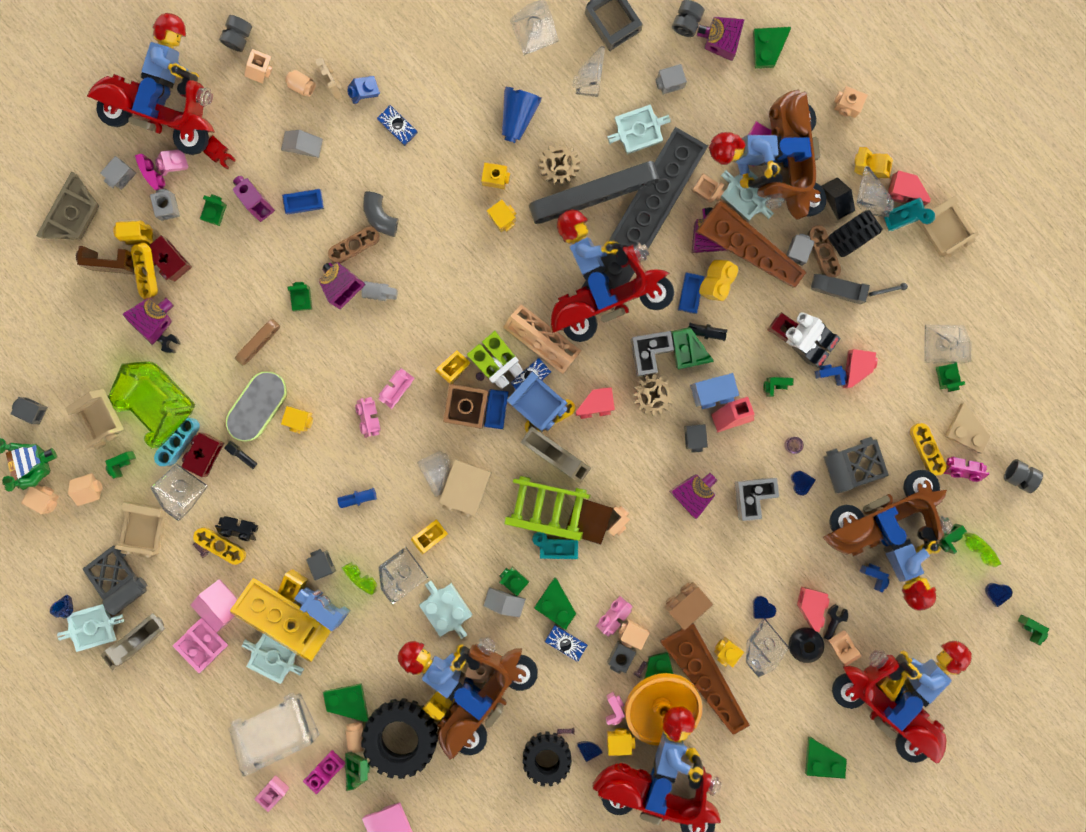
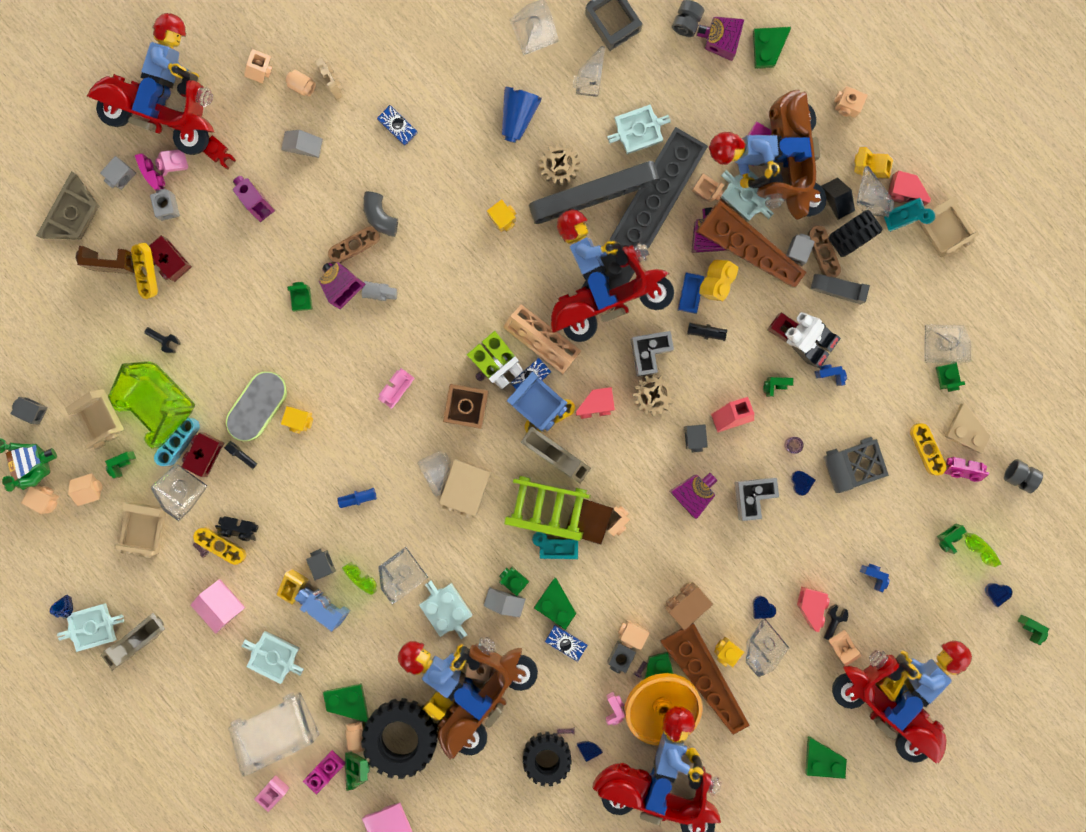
dark grey piece [83,546,147,615] -> none
yellow brick [113,221,153,245] -> none
magenta torso [122,298,174,345] -> none
bright pink slope [173,618,228,674] -> none
green bracket [200,194,227,226] -> none
dark grey wheel [219,15,253,52] -> none
yellow hinge [230,578,332,662] -> none
medium nougat beam [235,319,280,366] -> none
blue tile [282,189,324,215] -> none
bracket [347,76,380,104] -> none
bright pink hinge [355,397,381,438] -> none
yellow slope [410,519,448,555] -> none
yellow slope [435,350,471,384] -> none
yellow brick [481,162,510,189] -> none
blue tile [484,389,509,429] -> none
bright pink hinge [596,596,633,637] -> none
yellow brick [607,728,635,756] -> none
light grey brick [656,64,687,94] -> none
green wing [671,327,714,370] -> none
medium blue brick [690,373,739,409] -> none
black piece [789,627,824,663] -> none
piece [823,470,953,611] -> none
coral slope [843,349,878,389] -> none
dark grey hinge [869,283,908,297] -> none

